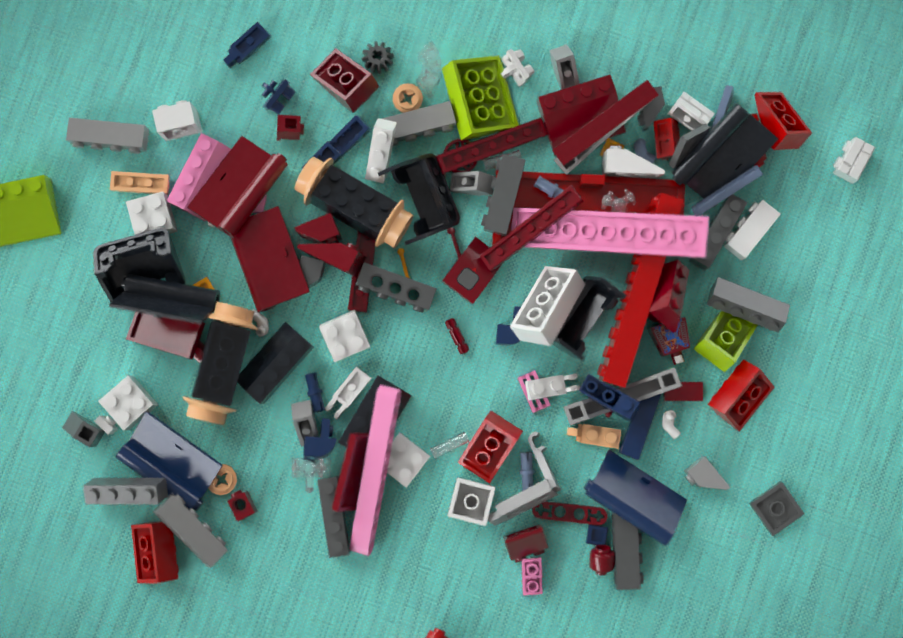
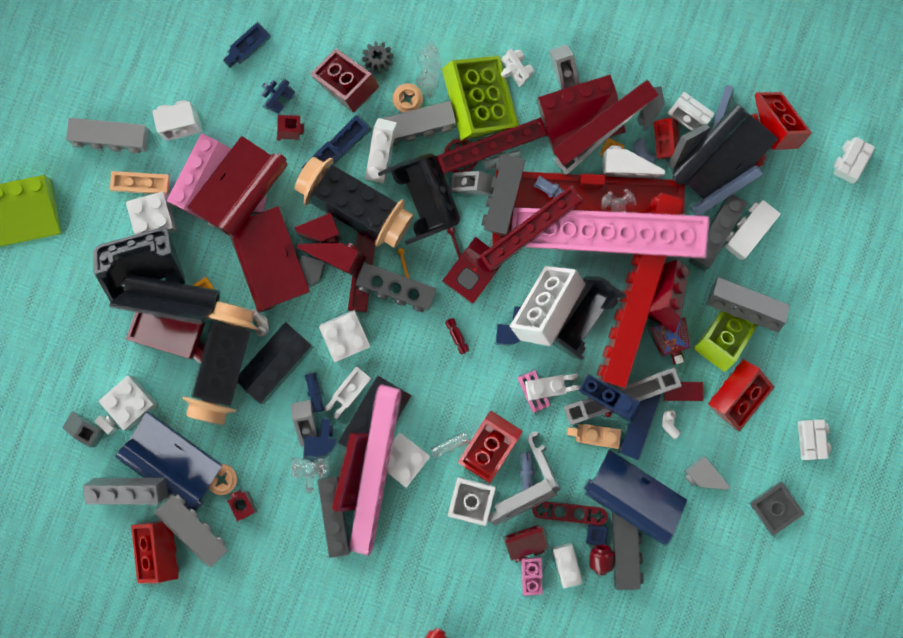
none -> white brick [552,543,583,588]
none -> white brick [798,419,831,460]

